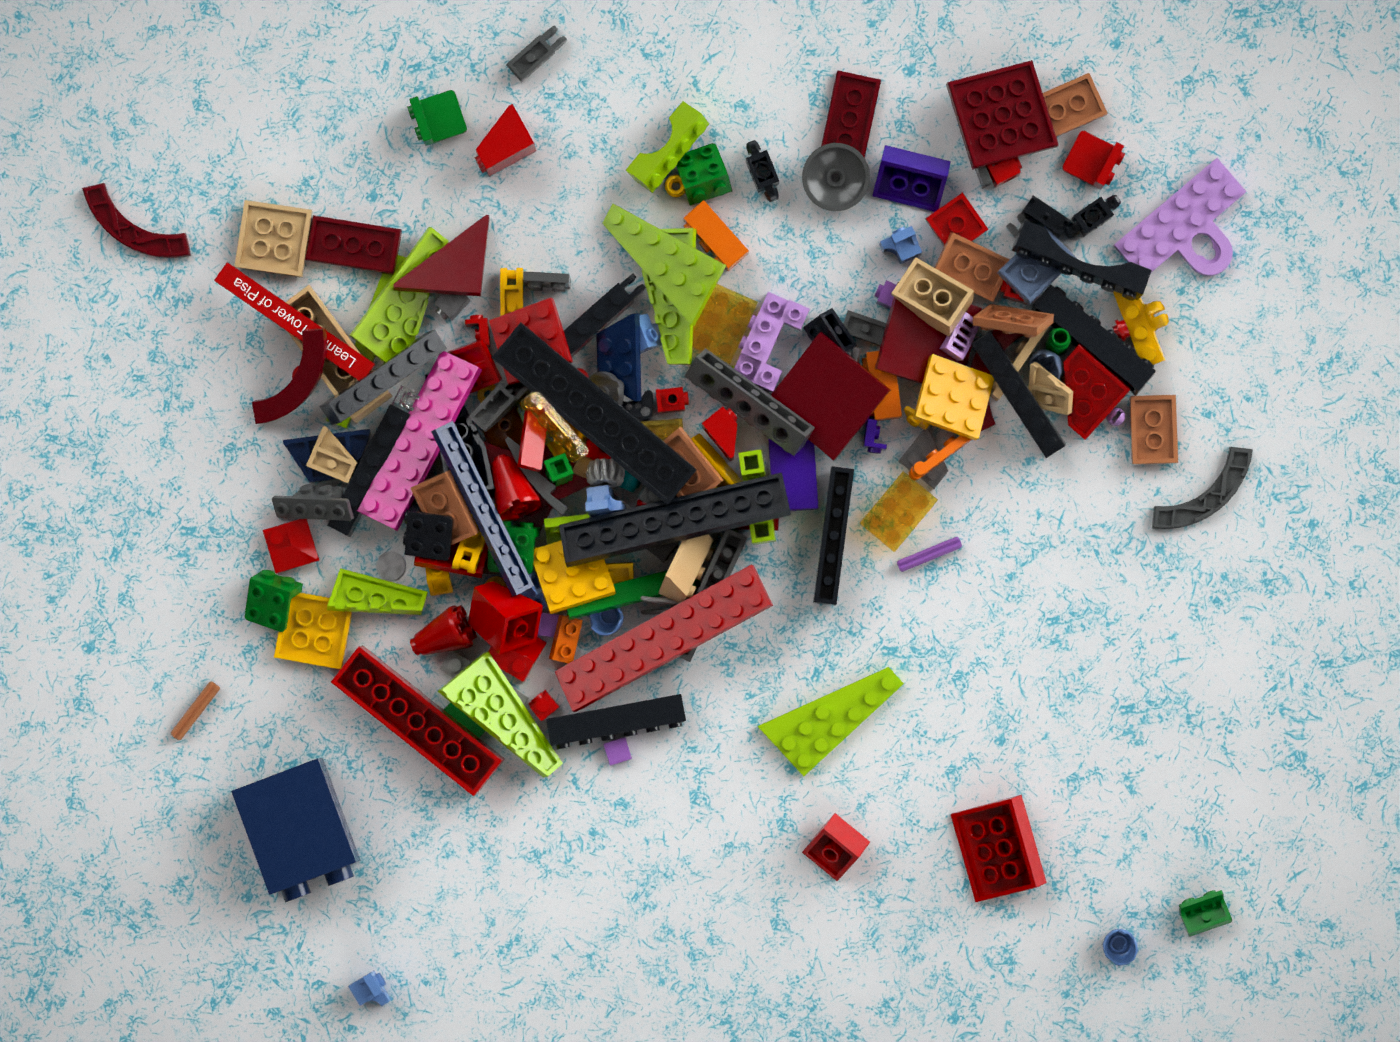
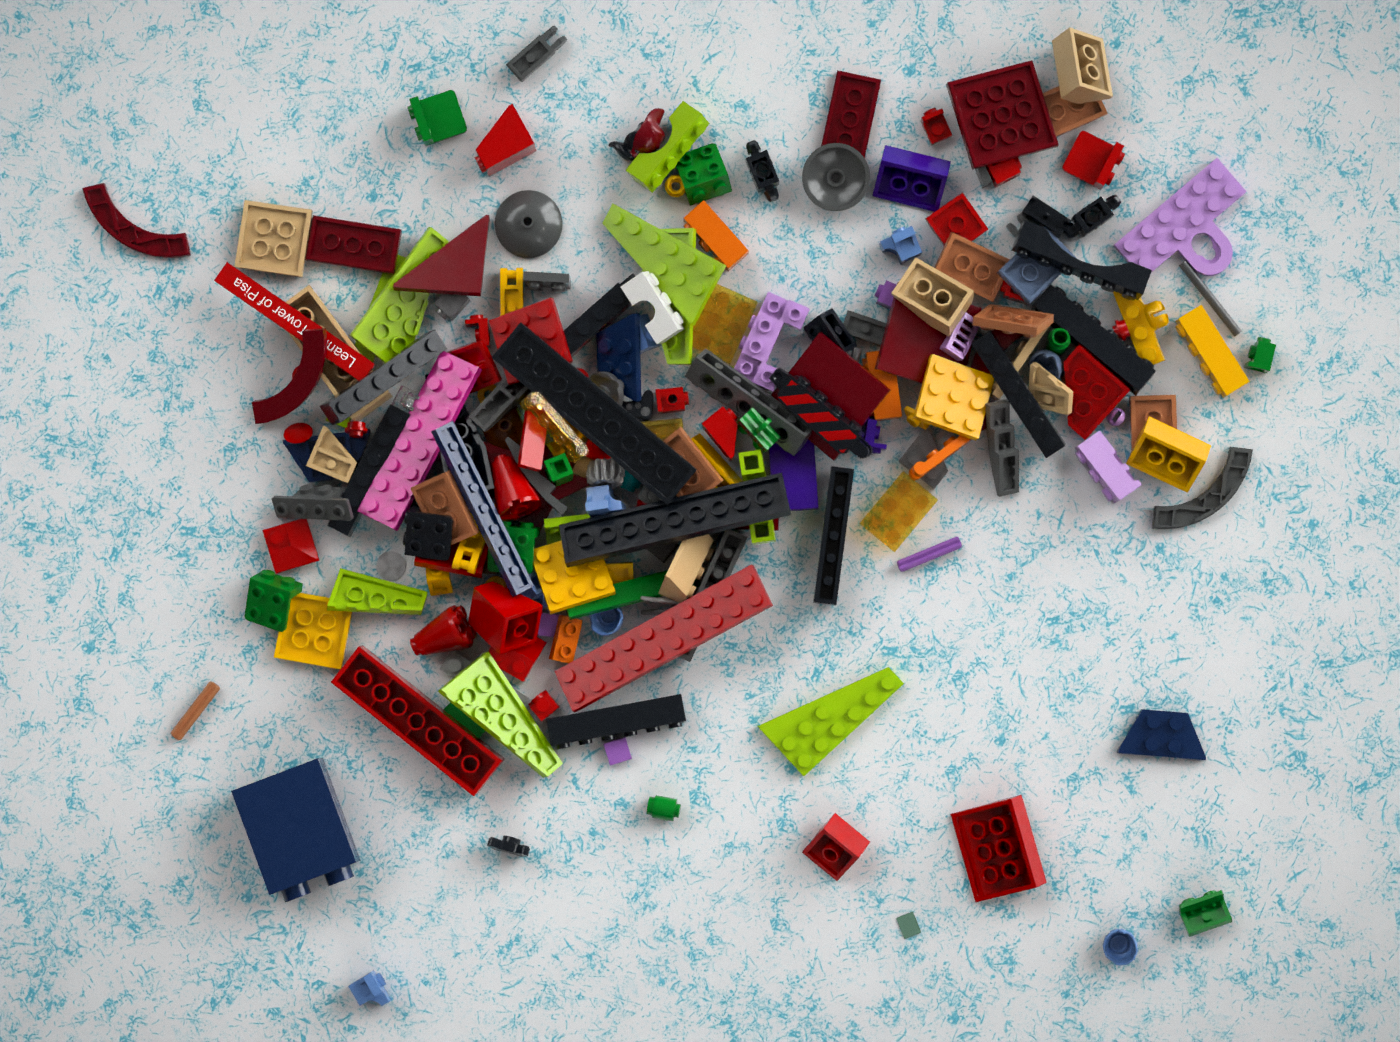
none -> red sticker [284,423,313,444]
none -> red plate [345,421,368,438]
none -> black piece [487,835,530,857]
none -> dark grey dish [495,190,562,258]
none -> dark red hair [608,108,665,161]
none -> white arch [621,271,684,344]
none -> green brick [647,795,681,821]
none -> green hips [737,407,781,452]
none -> black hinge [769,368,873,459]
none -> sand green sticker [896,912,921,939]
none -> red bracket [920,108,952,146]
none -> dark grey slope [985,399,1019,497]
none -> tan slope [1052,27,1113,104]
none -> lavender wedge [1075,431,1142,503]
none -> dark blue wing [1117,709,1206,760]
none -> yellow slope [1126,416,1211,493]
none -> yellow brick [1175,305,1250,398]
none -> dark grey bar [1179,260,1242,336]
none -> green brick [1244,337,1276,373]

